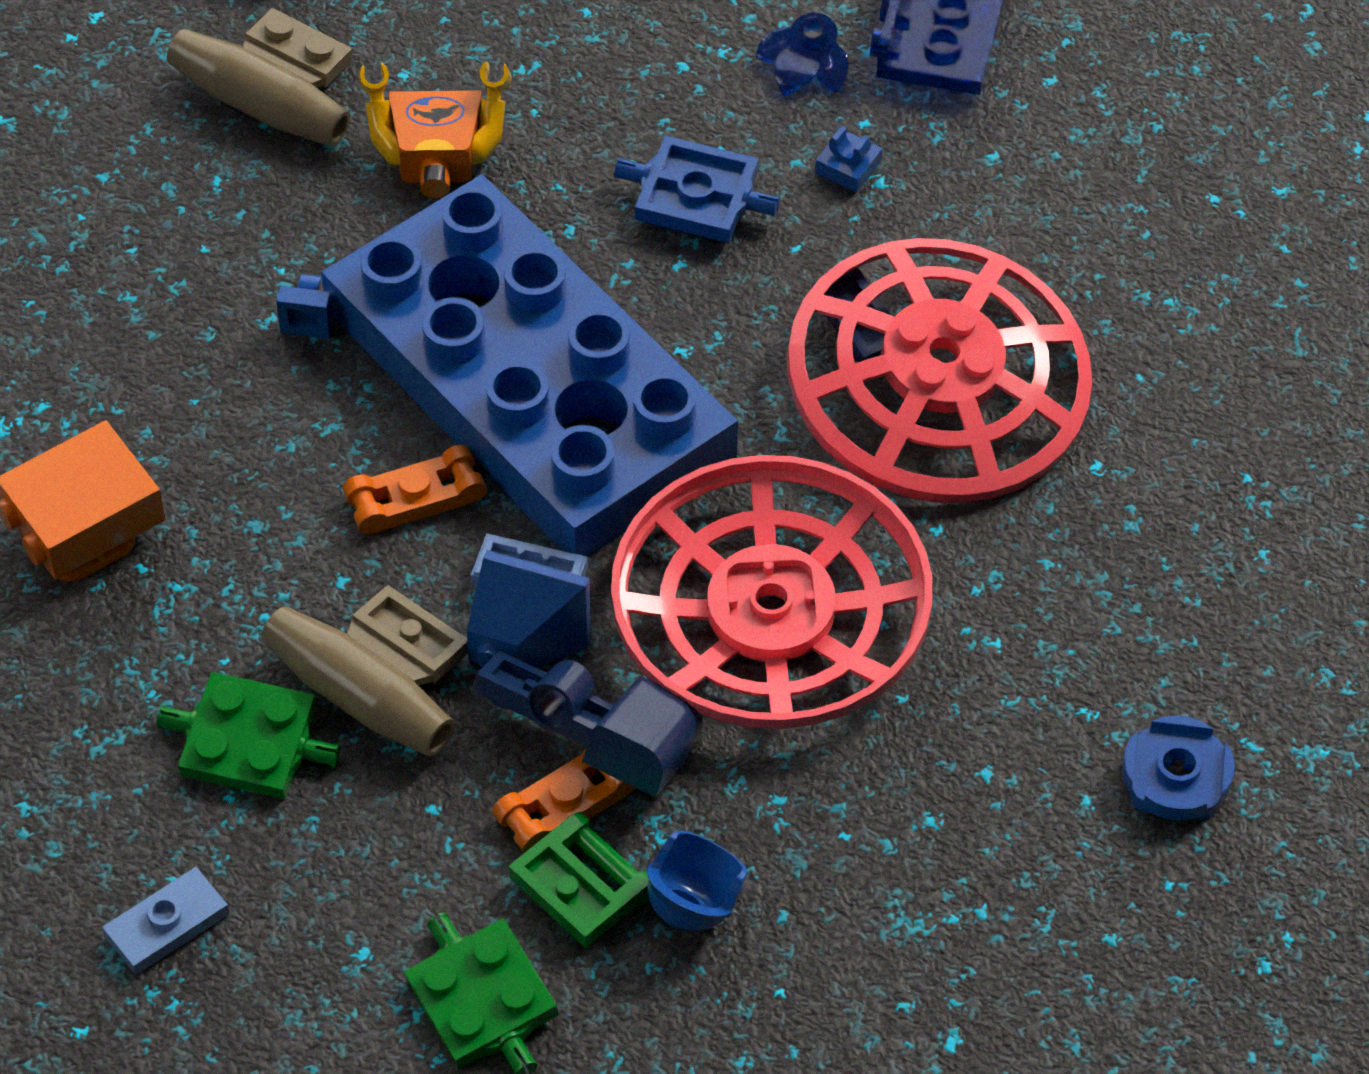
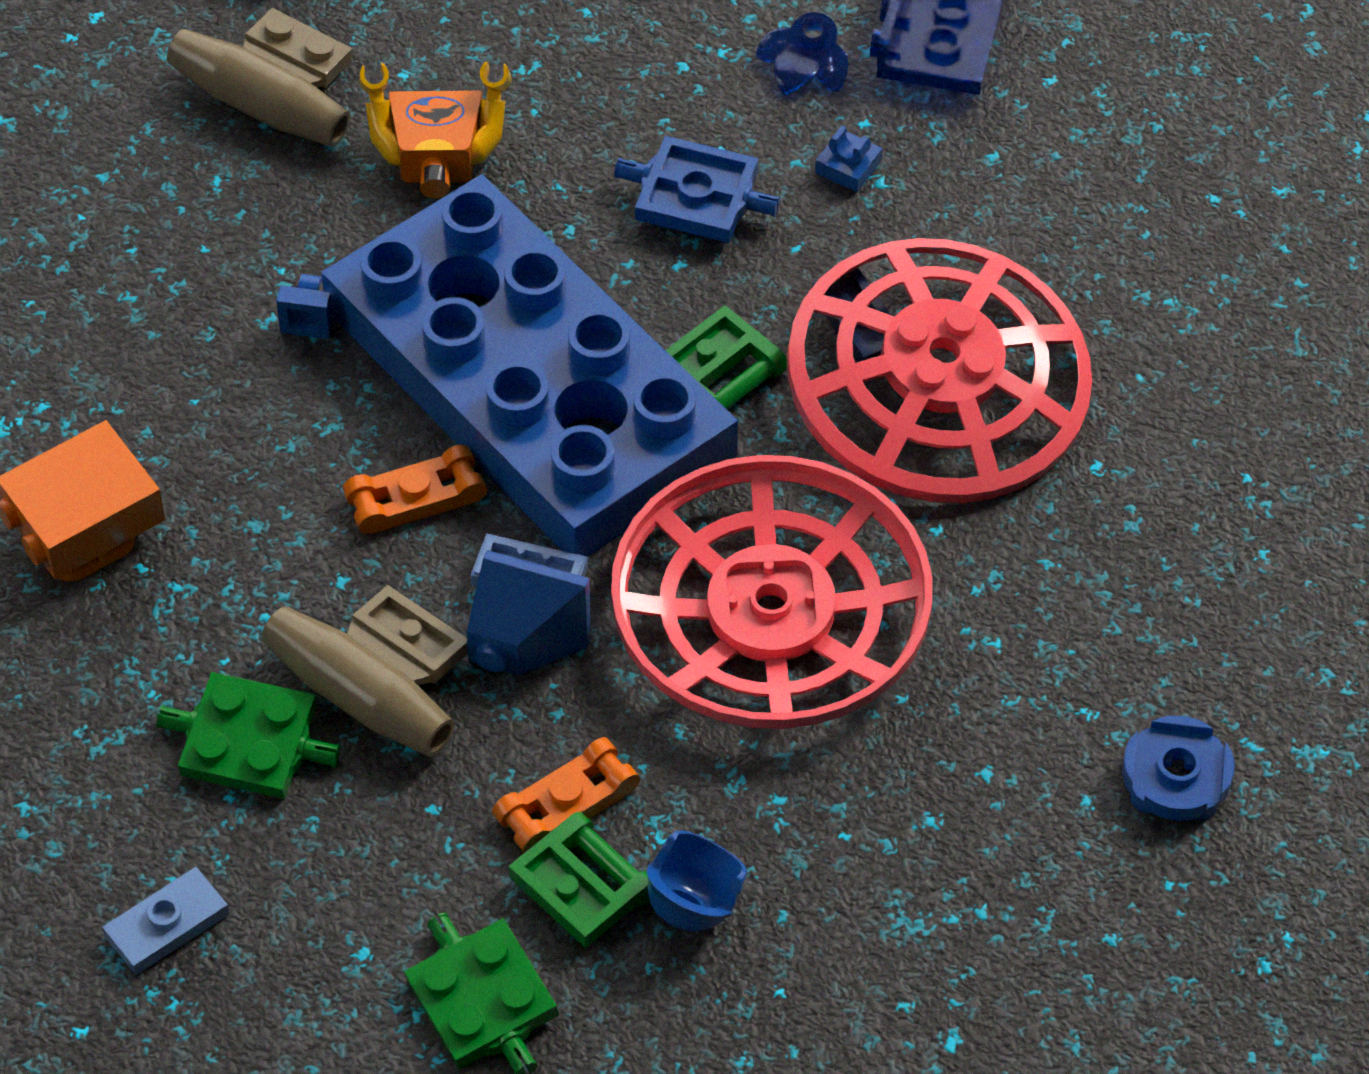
dark blue plate [472,650,703,797] -> none
none -> green plate [665,305,787,410]

